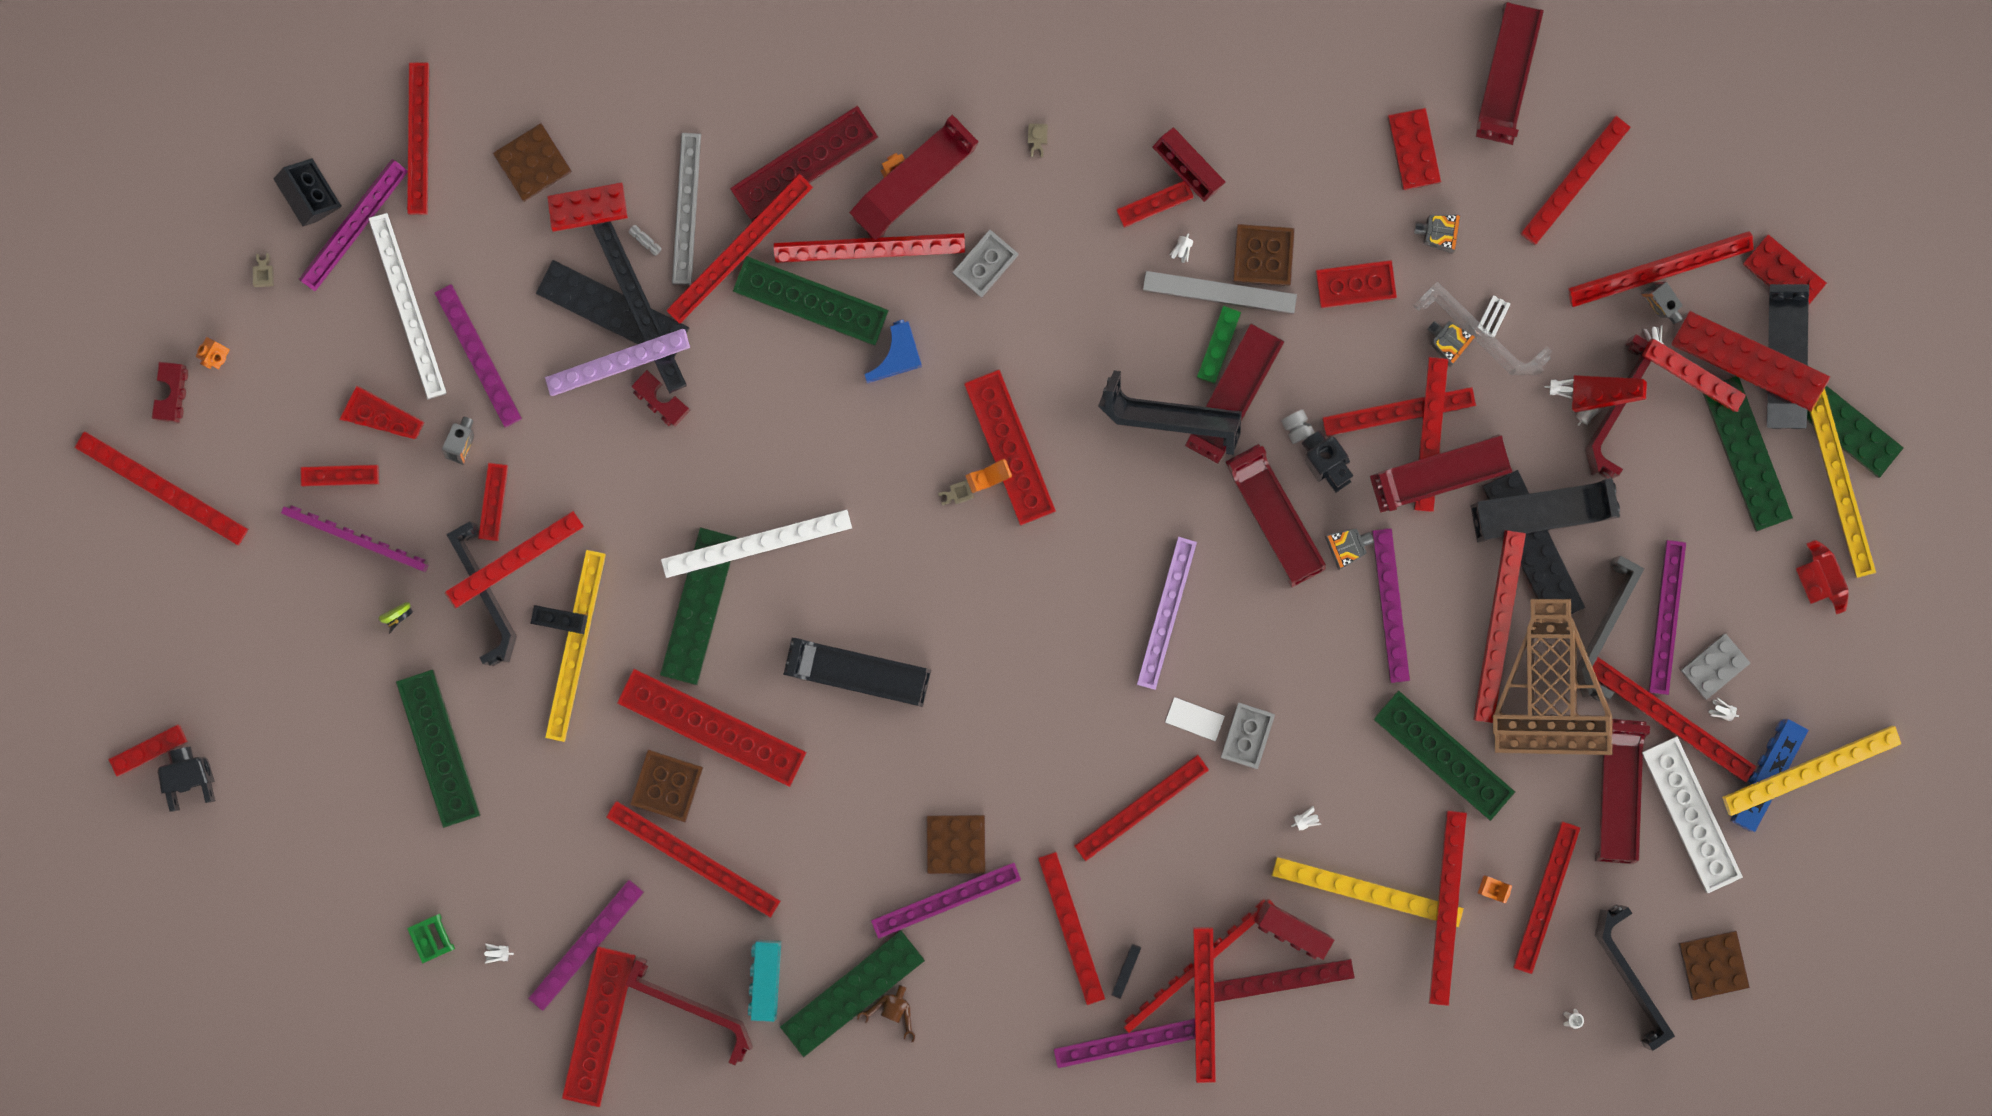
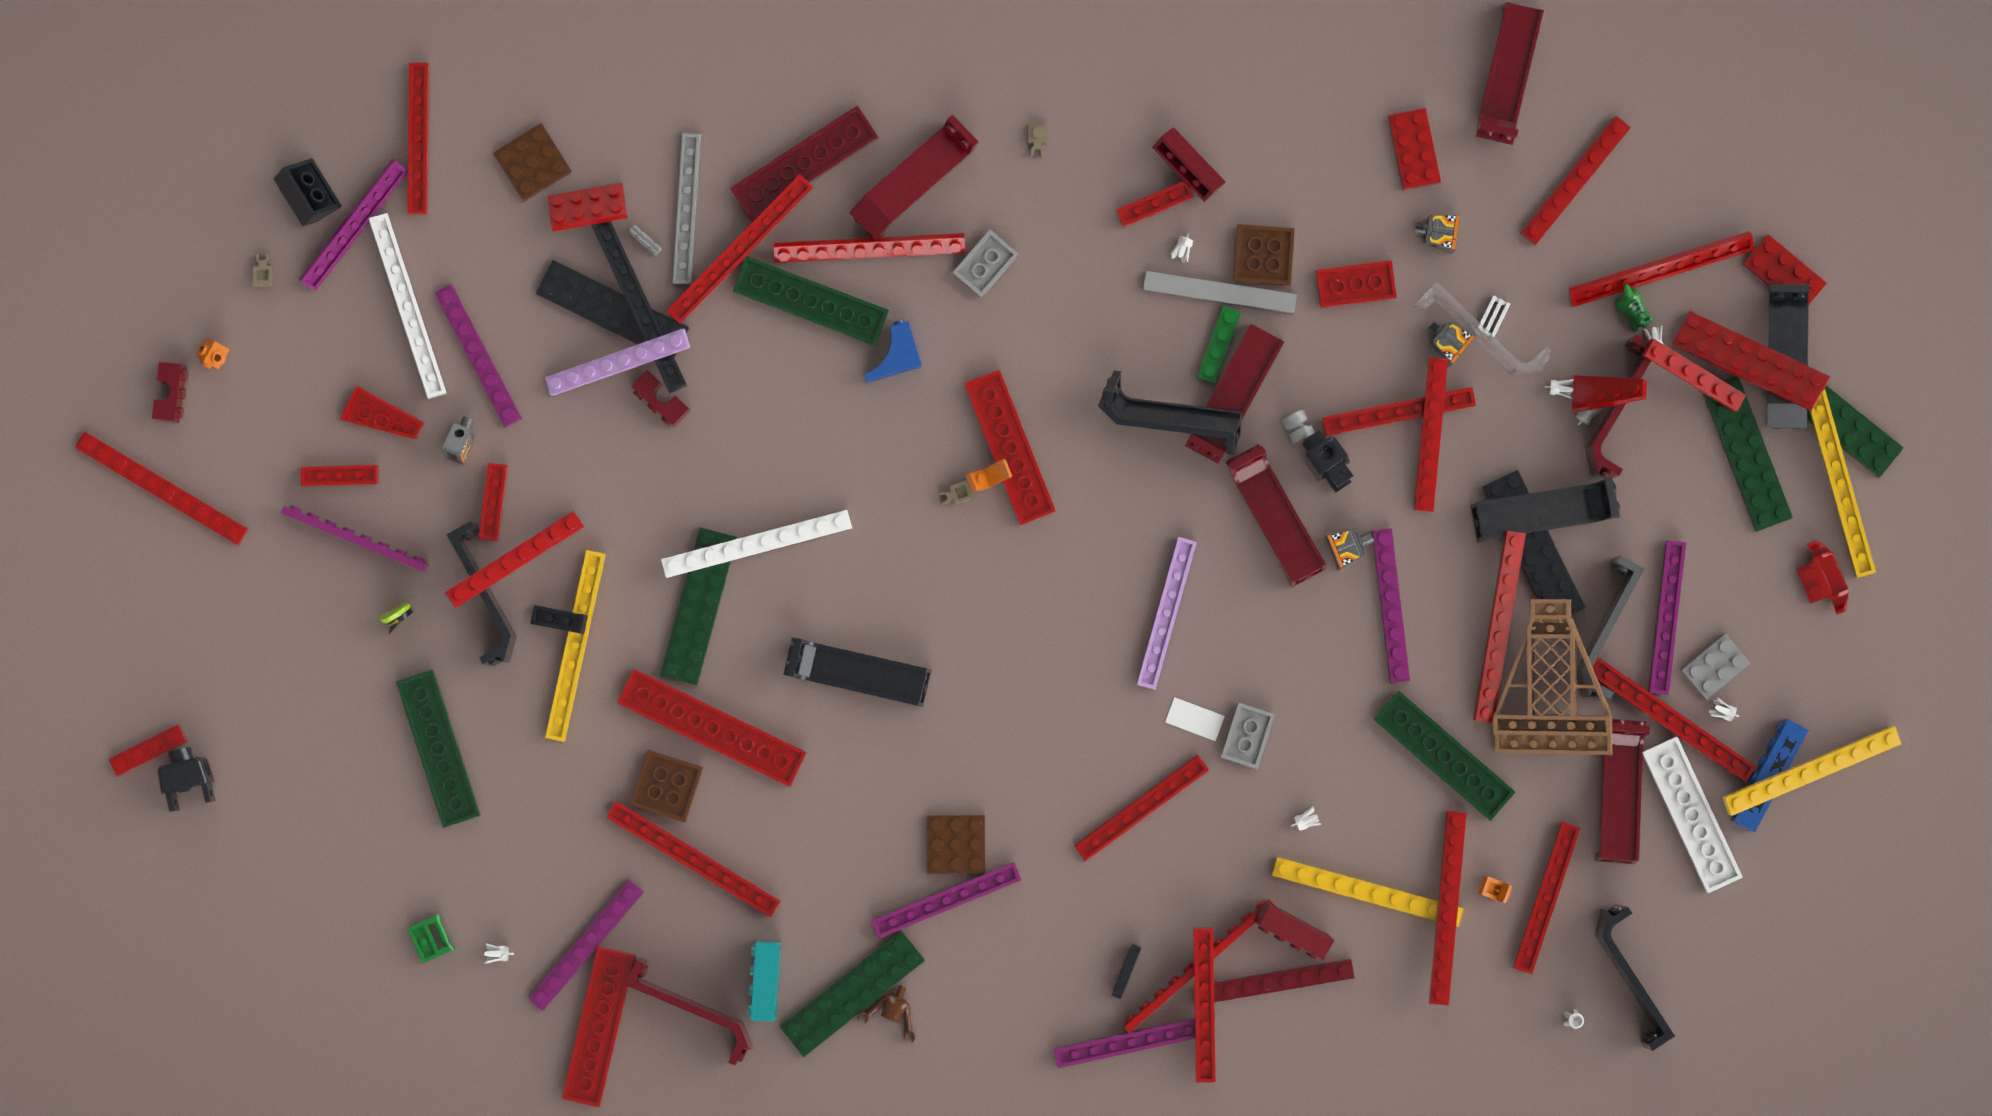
orange bracket [880,153,905,178] -> none
red plate [1038,852,1105,1005] -> none
dark red panel [1370,434,1513,513] -> none
dark grey torso [1641,282,1683,324] -> none
reddish brown plate [1679,931,1750,1000] -> none
none -> green animal [1615,284,1653,332]

